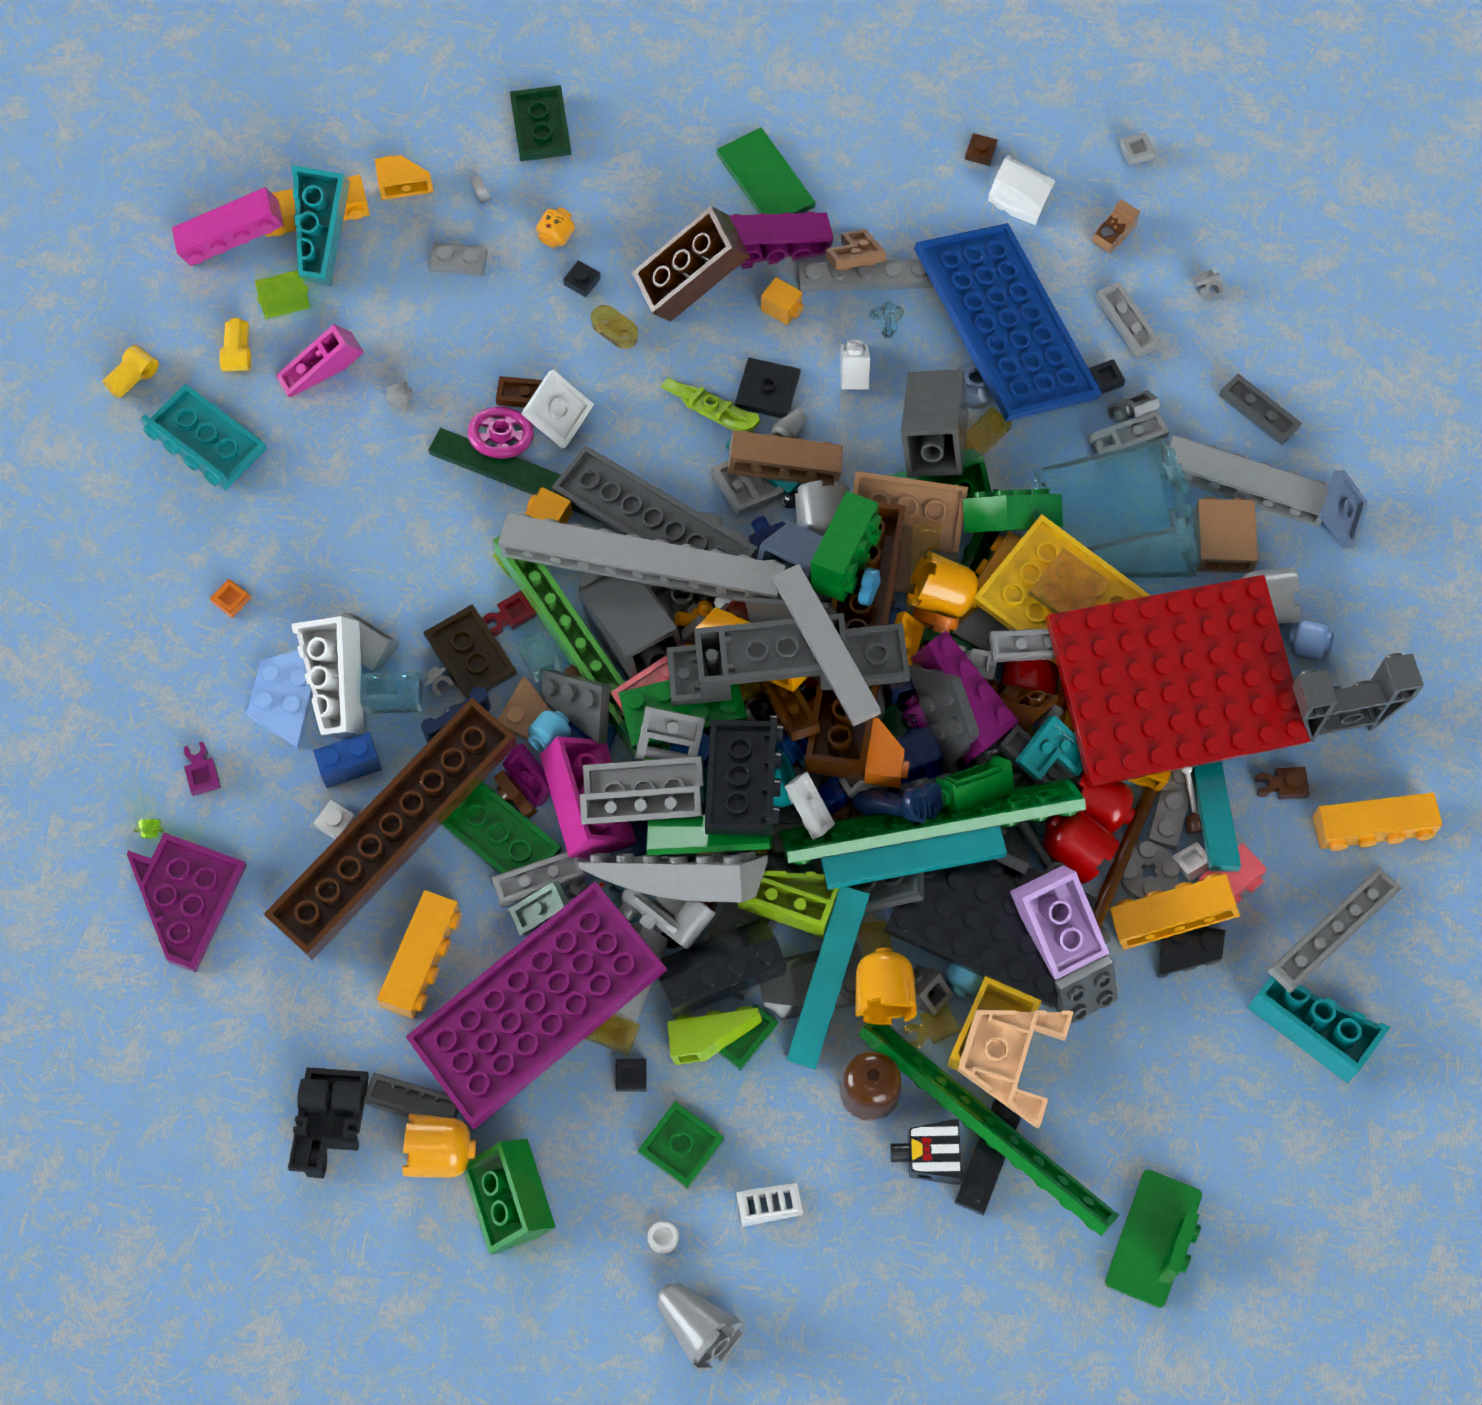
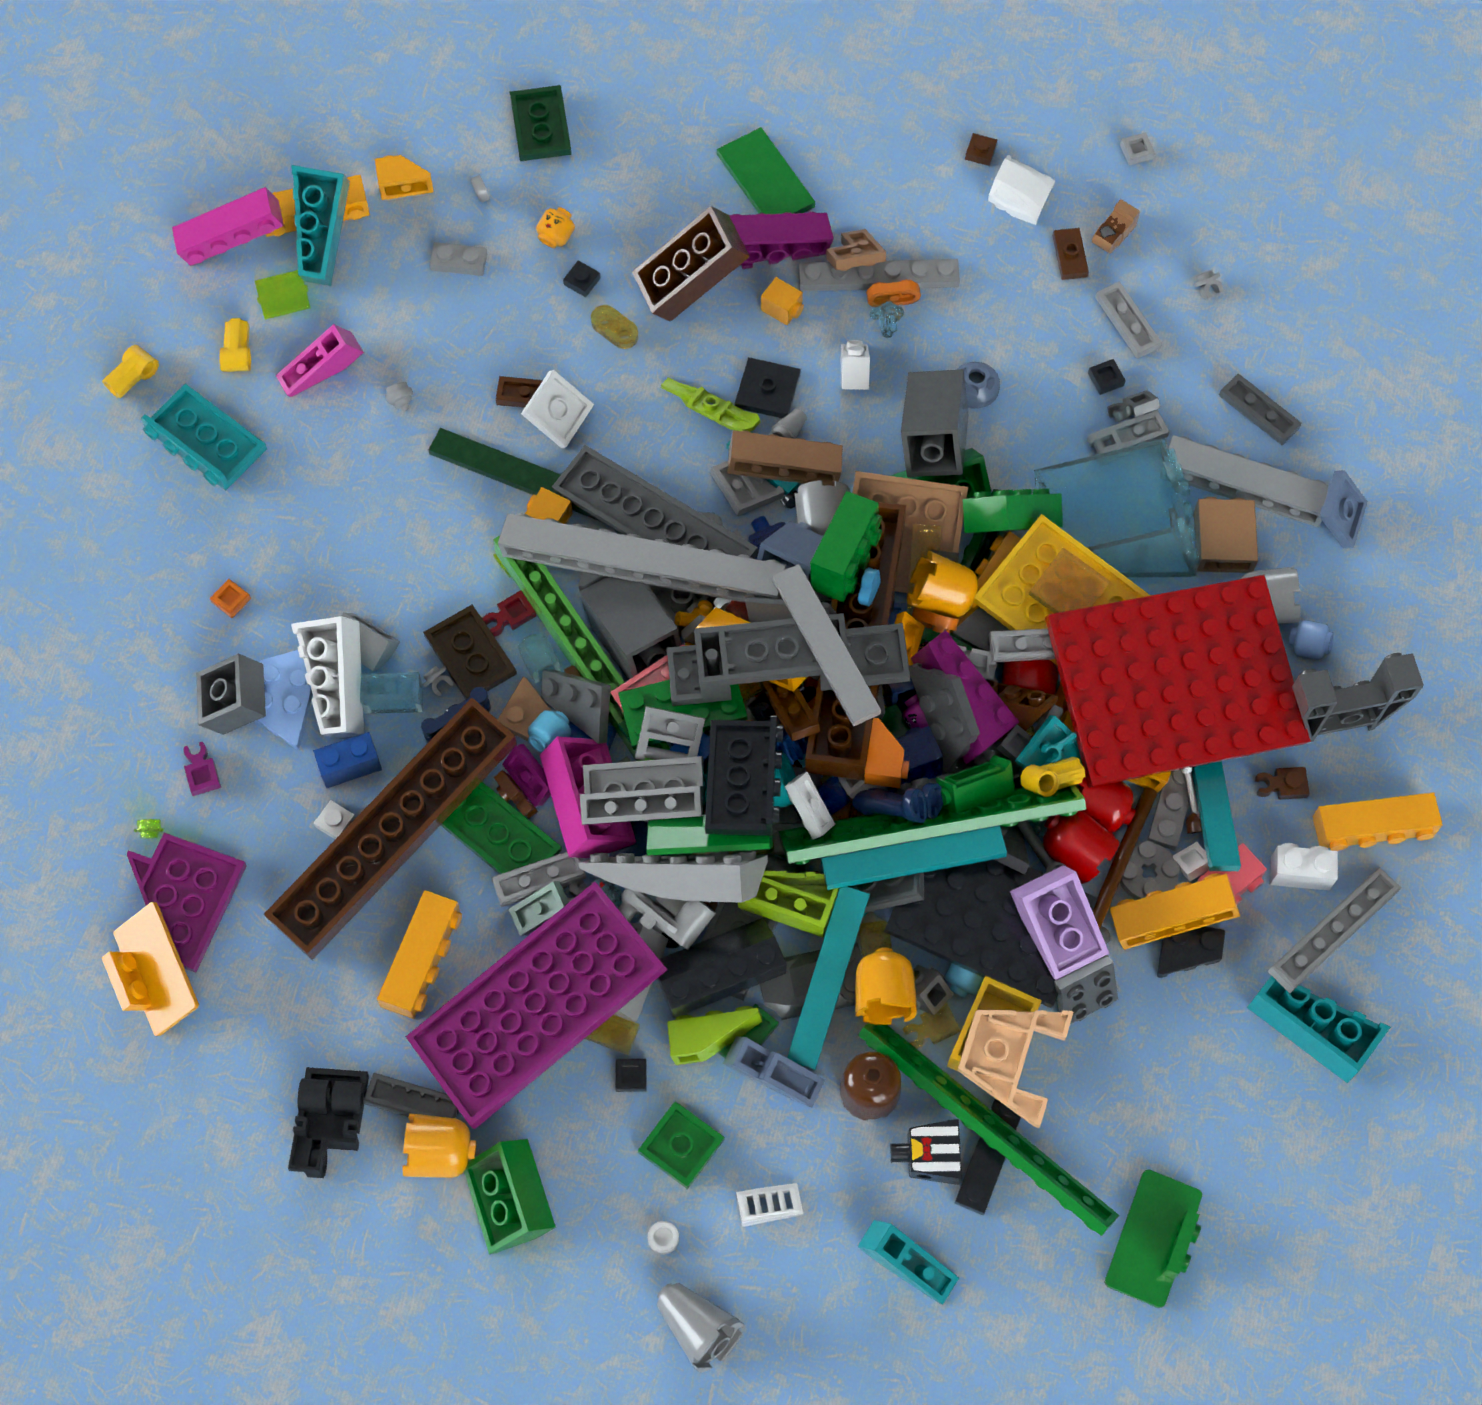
dark pink plate [468,407,534,459] -> none
blue plate [914,223,1102,422] -> none
clear yellow plate [965,407,1012,455] -> none
none -> bracket [102,902,199,1036]
none -> dark grey brick [196,653,266,735]
none -> sand blue slope [723,1036,825,1107]
none -> teal slope [857,1220,959,1305]
none -> orange plate [866,279,921,307]
none -> yellow piece [1020,757,1085,797]
none -> teal hand [1041,732,1077,763]
none -> reddish brown plate [1052,228,1089,280]
none -> white brick [1270,843,1338,891]

